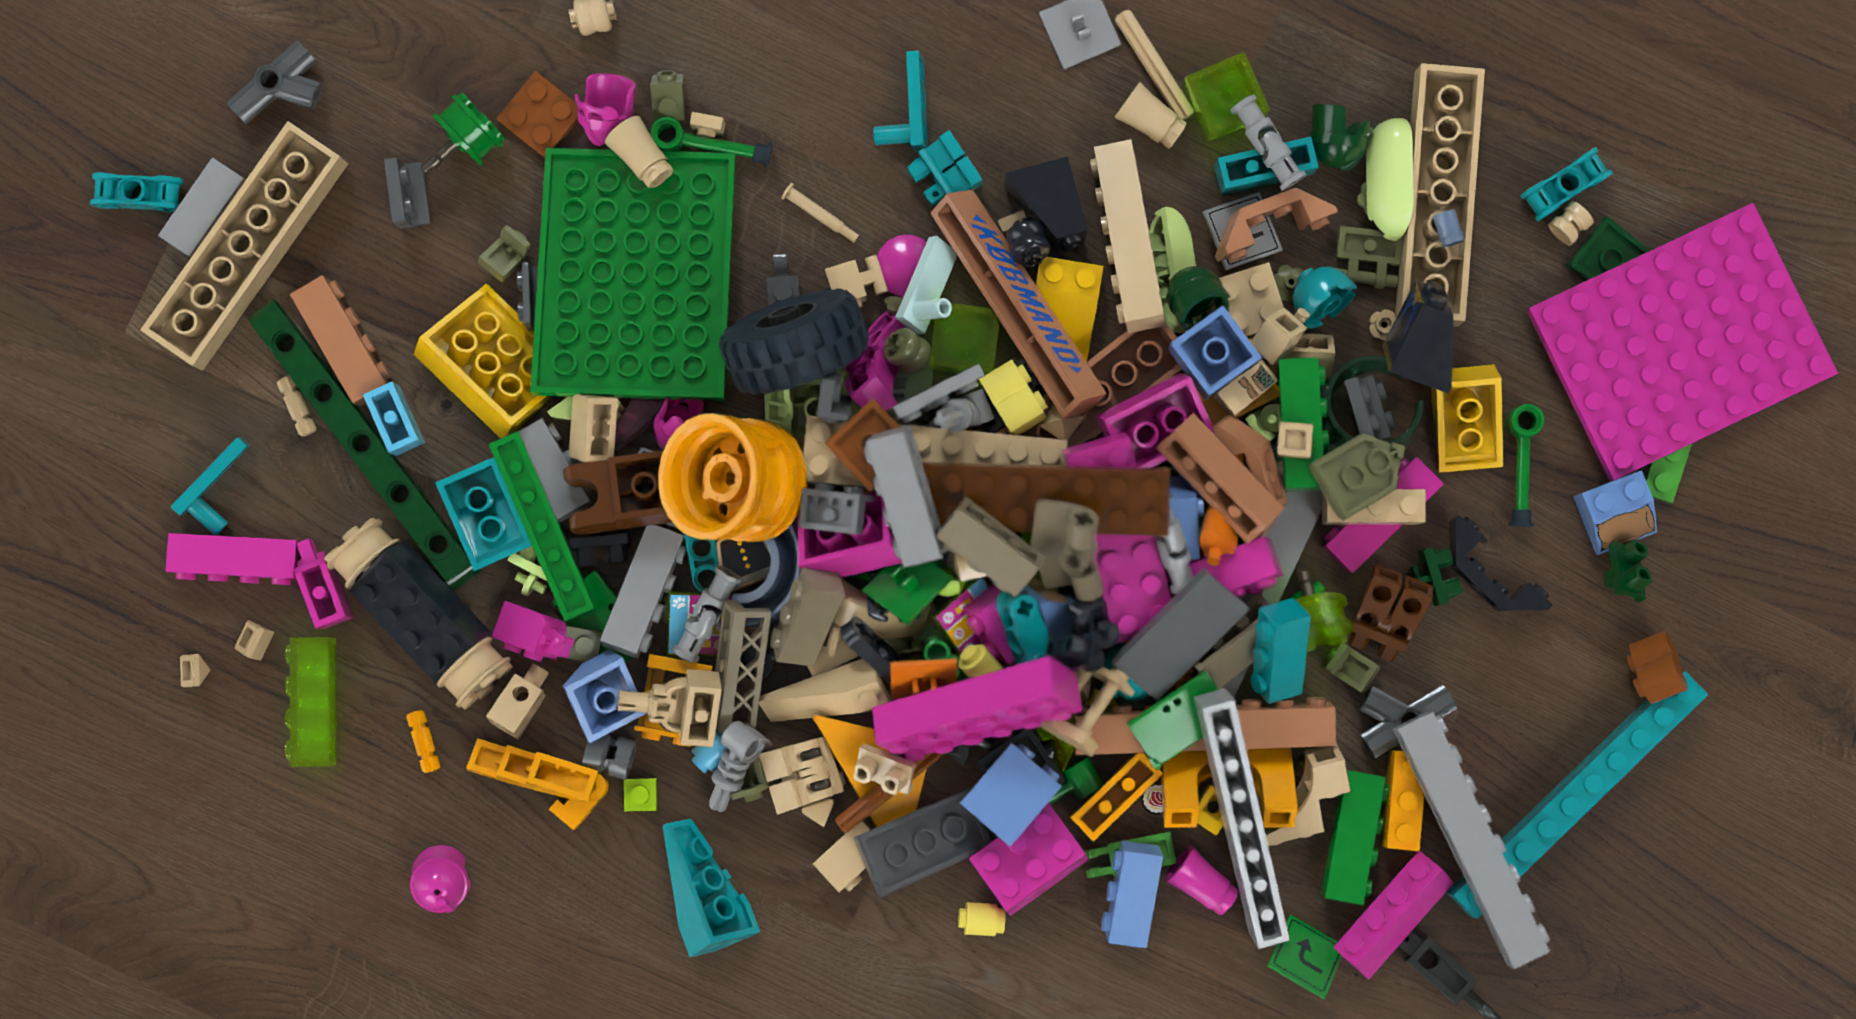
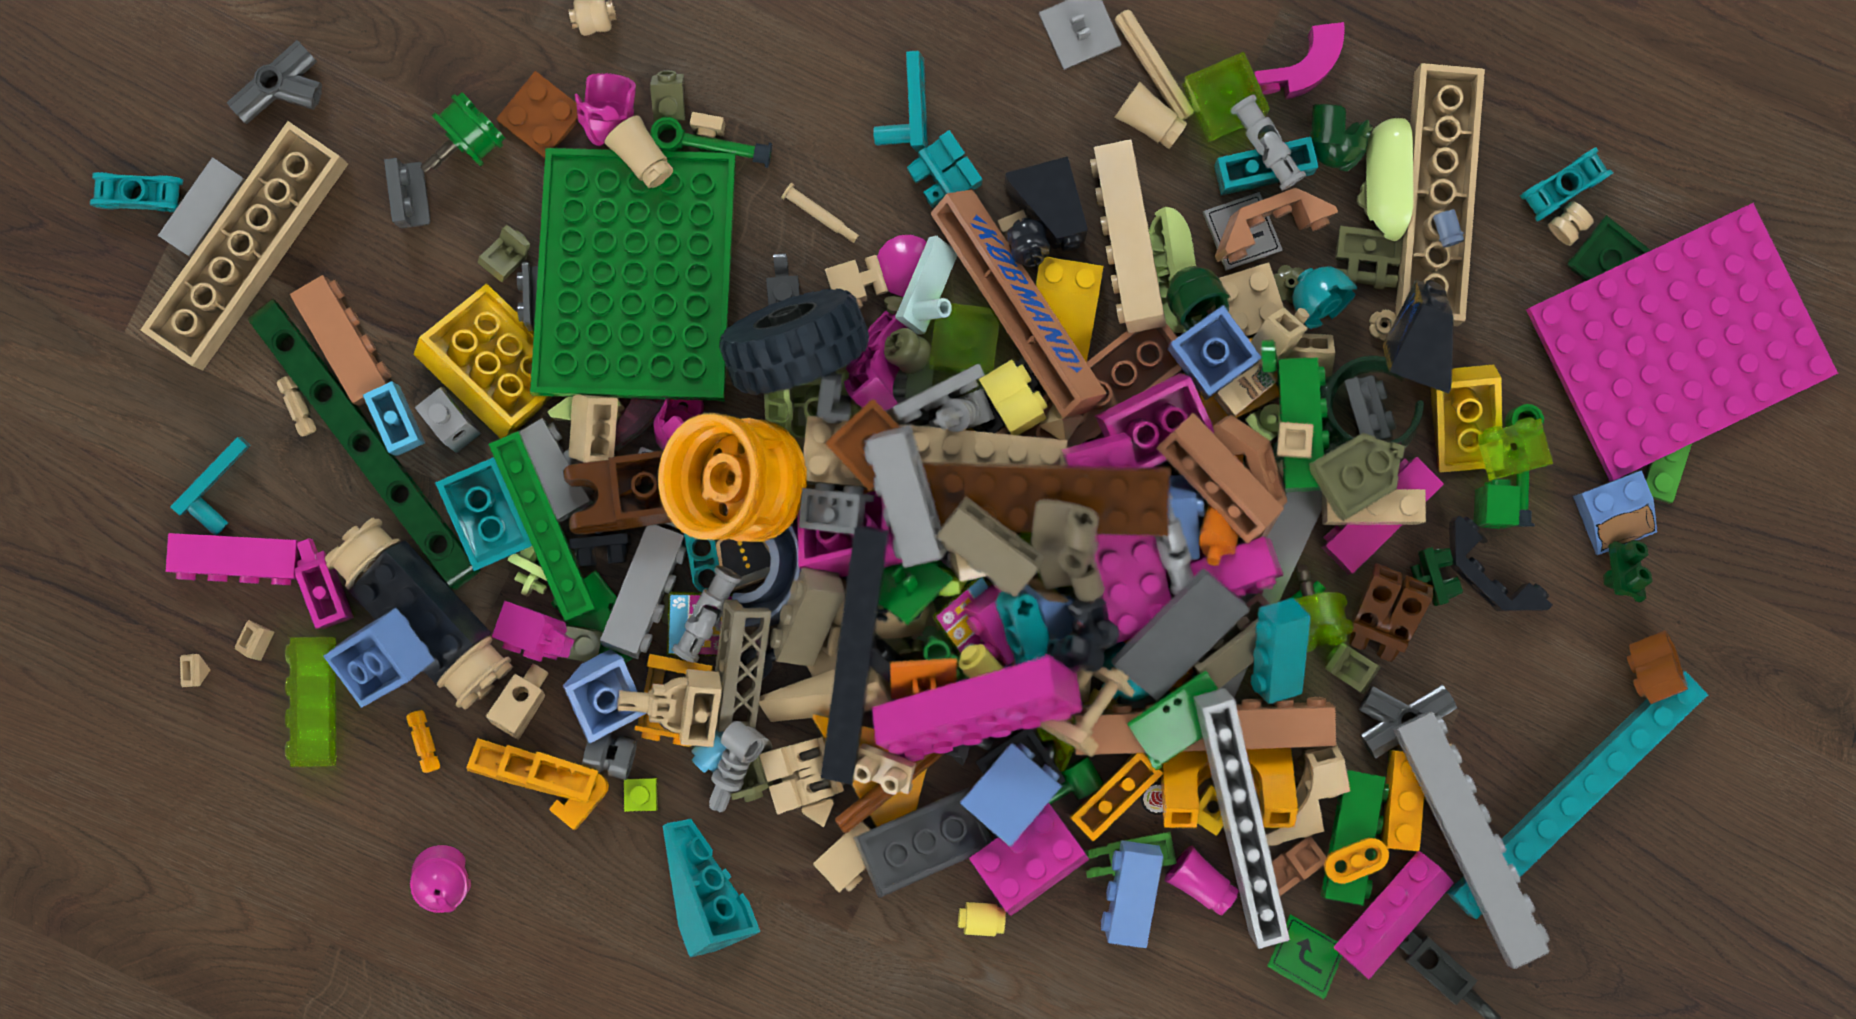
none -> medium blue brick [323,608,435,708]
none -> light grey torso [415,387,481,453]
none -> black tile [821,525,889,784]
none -> dark pink arch [1251,22,1344,99]
none -> green tile [1262,340,1277,373]
none -> nougat slope [1271,836,1326,896]
none -> light orange plate [1324,838,1389,884]
none -> green brick [1473,479,1521,529]
none -> clear neon green brick [1478,418,1553,481]

